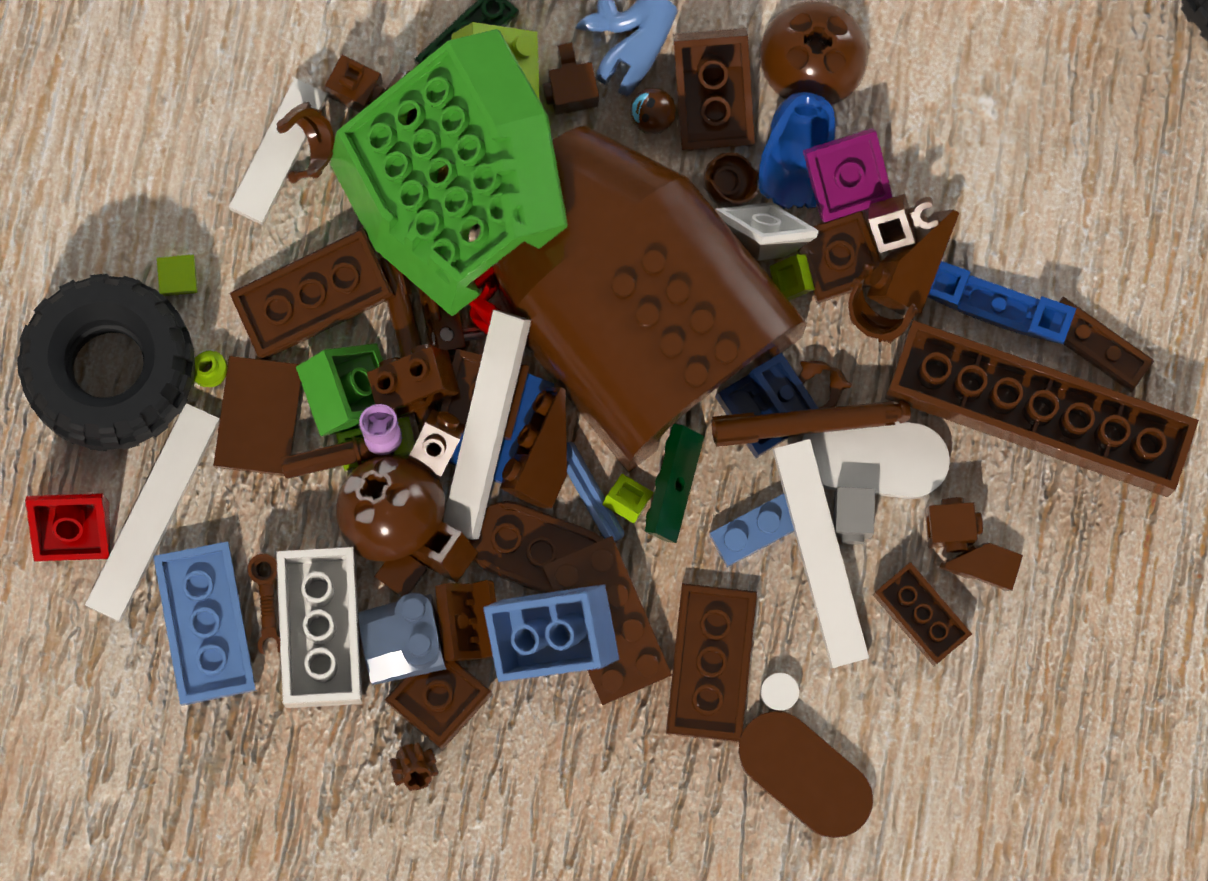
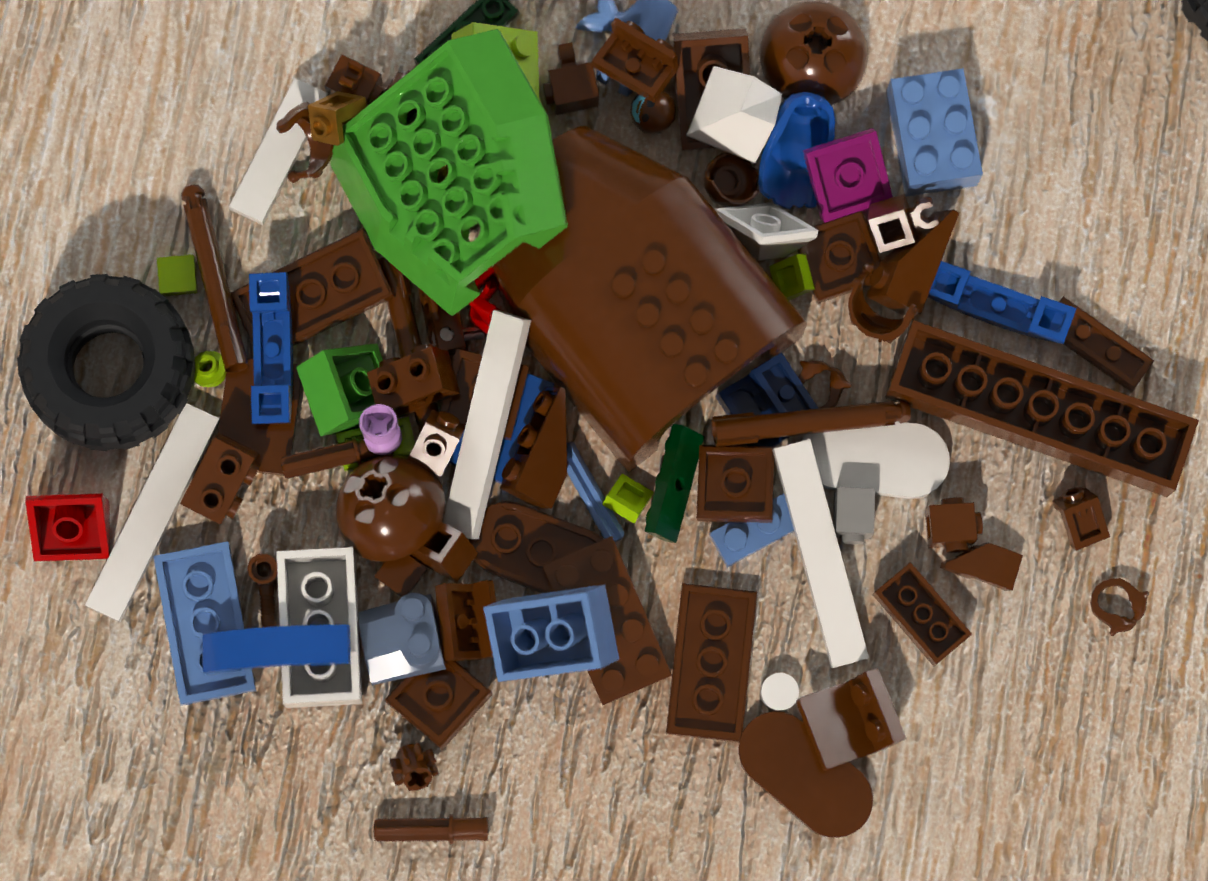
none -> reddish brown brick [180,433,260,525]
none -> reddish brown piece [181,184,249,373]
none -> blue slope [203,625,351,673]
none -> blue slope [249,272,293,424]
none -> pearl gold bracket [308,91,367,146]
none -> reddish brown axle [373,814,488,845]
none -> reddish brown bracket [592,18,679,103]
none -> white slope [686,66,782,163]
none -> reddish brown tile [696,445,775,523]
none -> reddish brown bracket [796,668,906,770]
none -> medium blue brick [886,68,983,197]
none -> reddish brown bracket [1052,487,1110,551]
none -> reddish brown piece [1090,578,1149,636]

